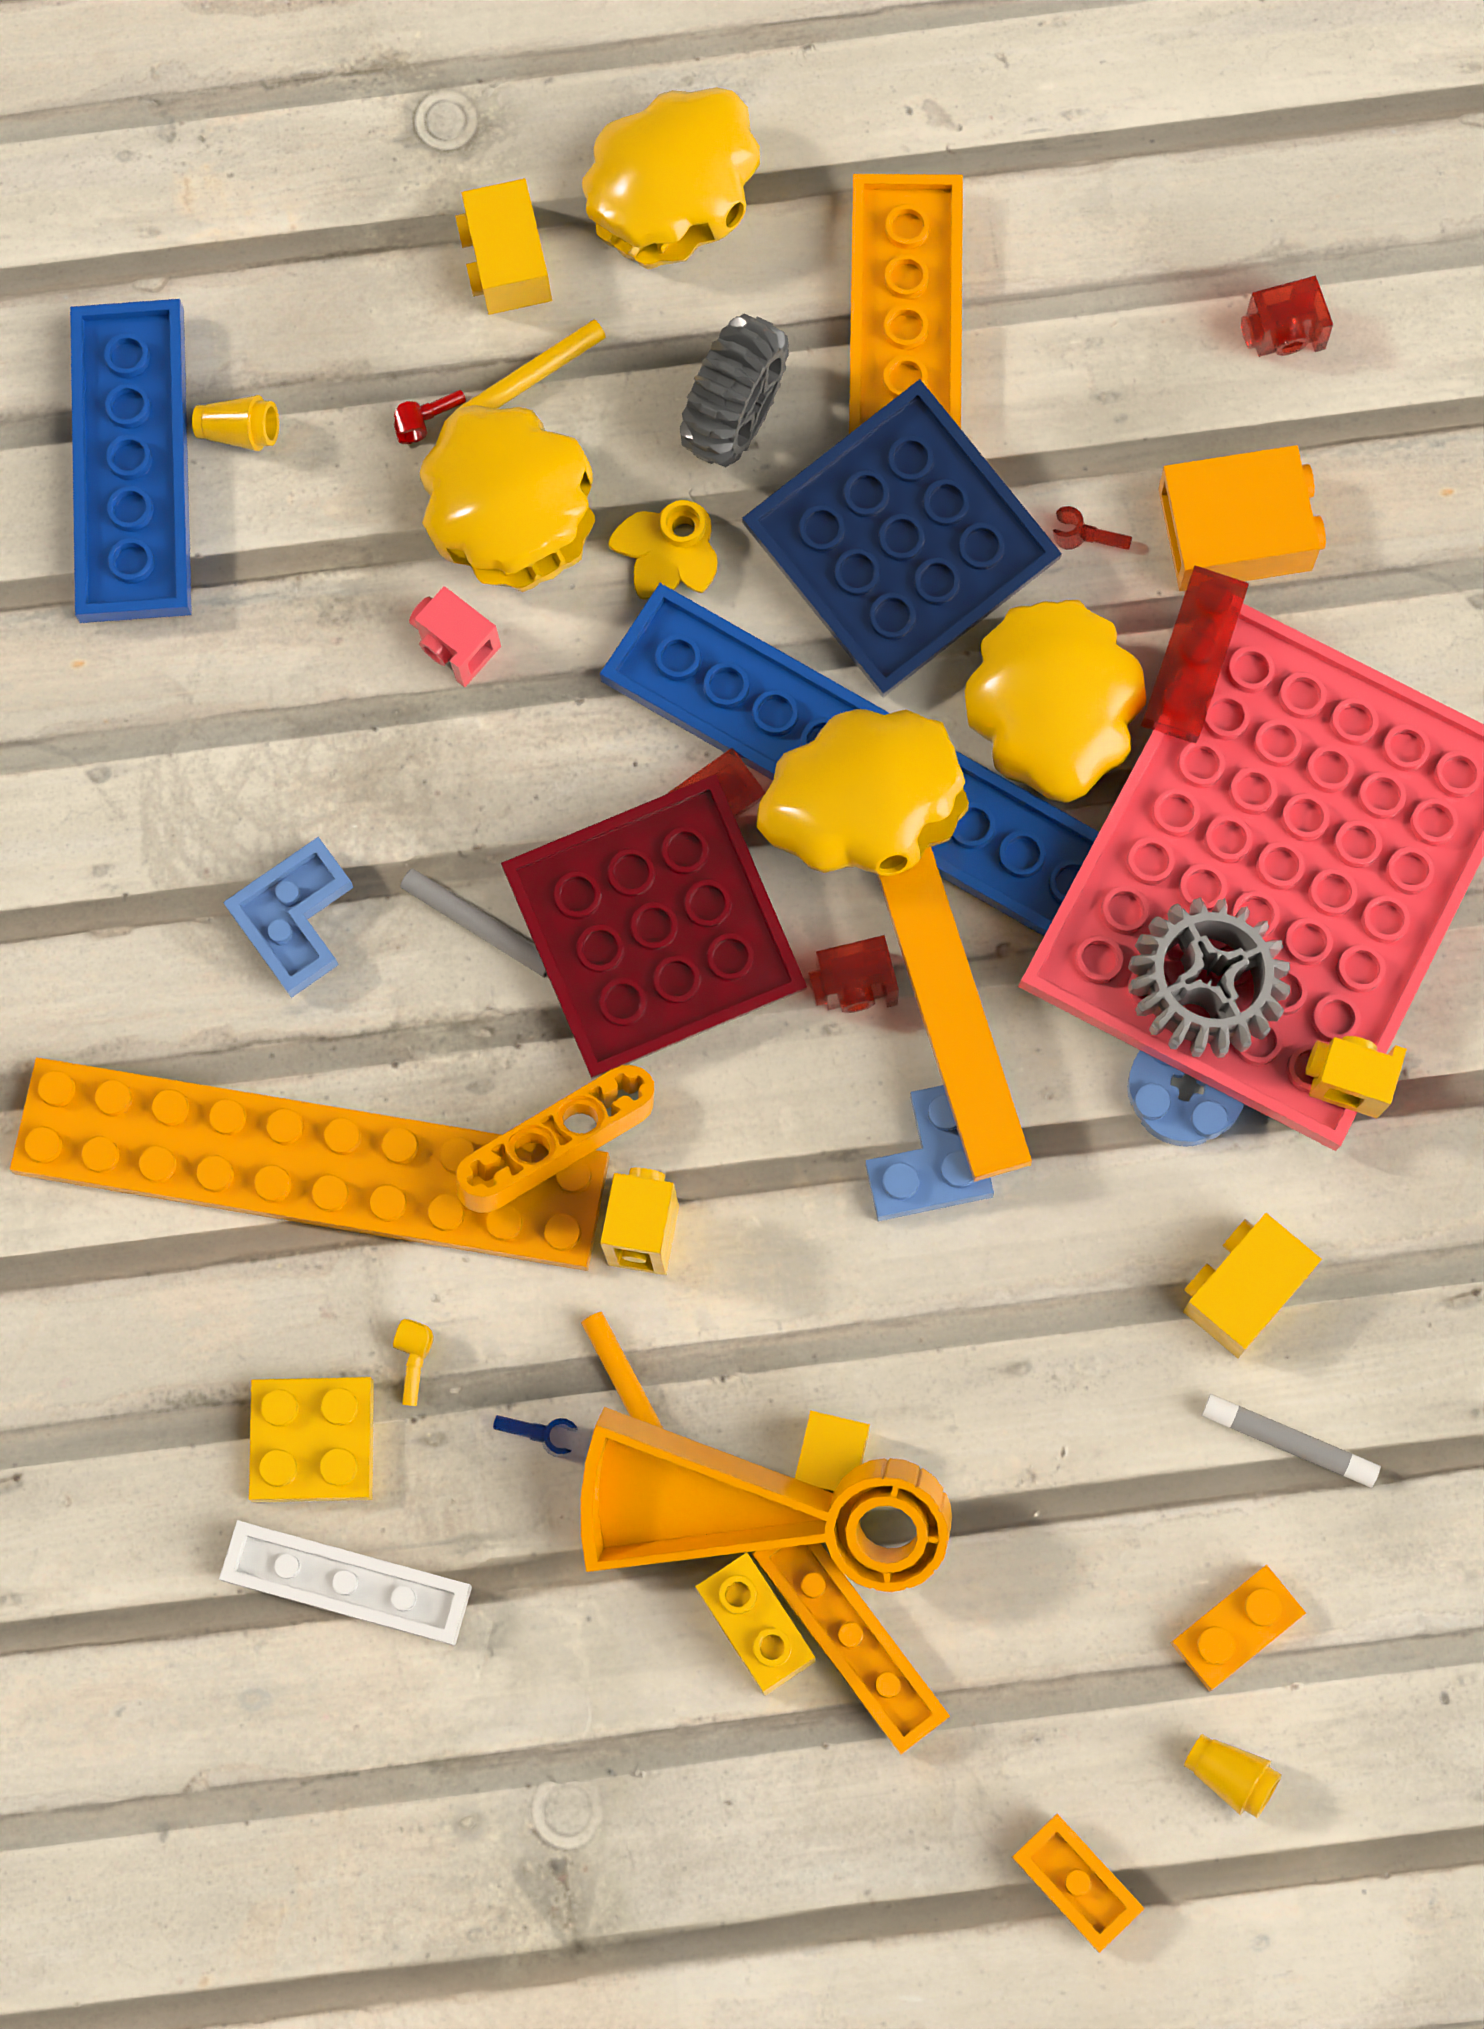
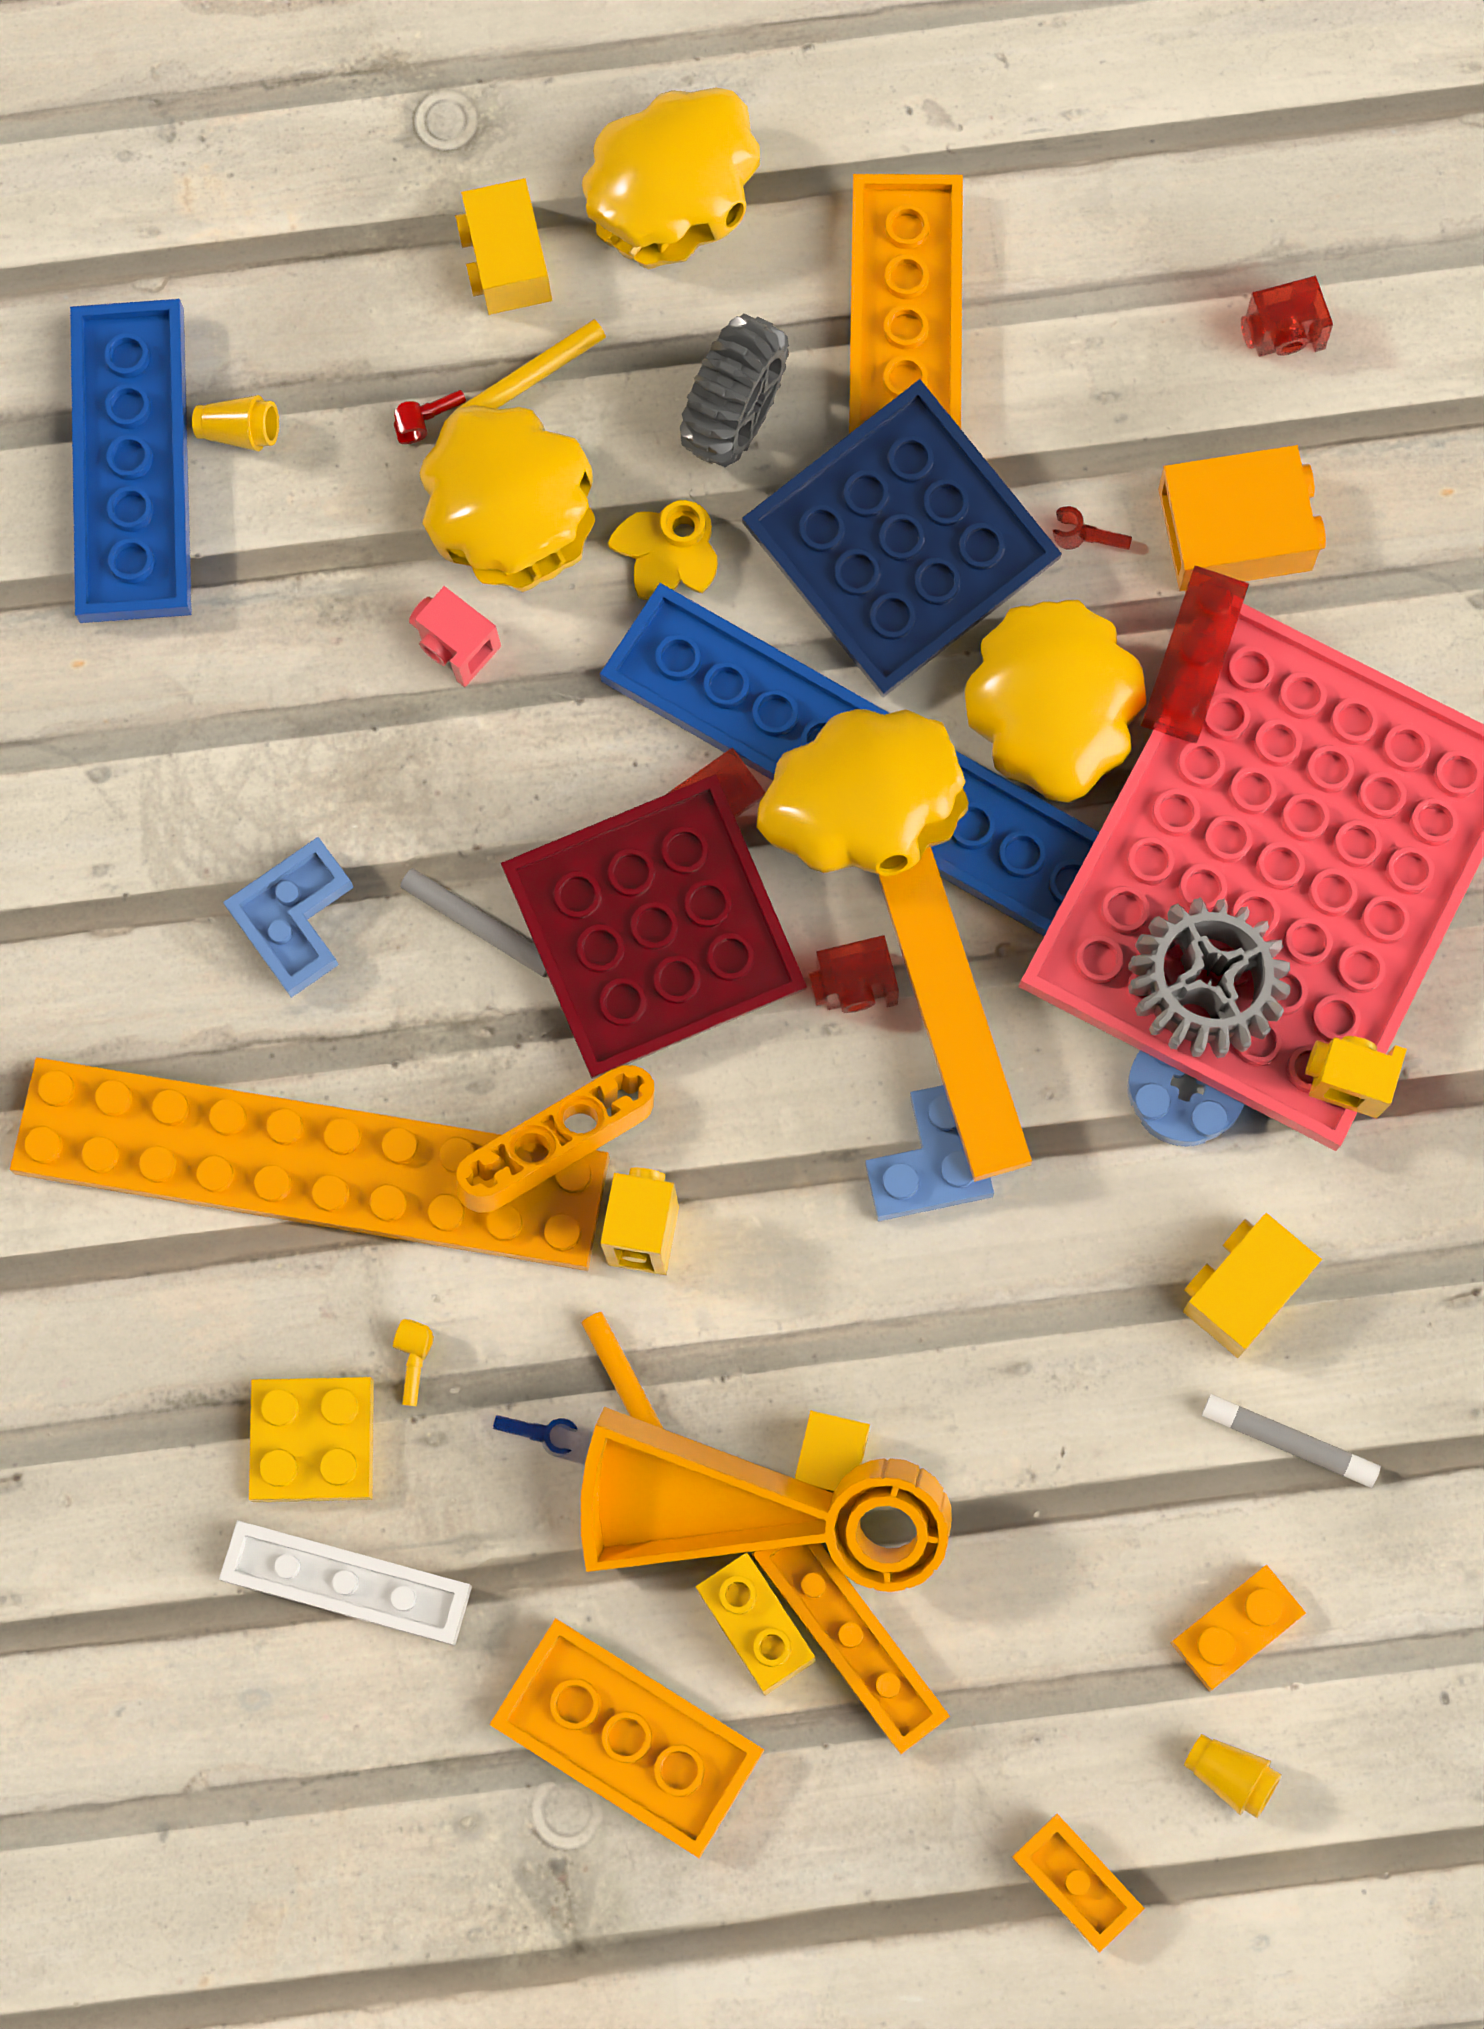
none -> light orange plate [489,1618,765,1859]

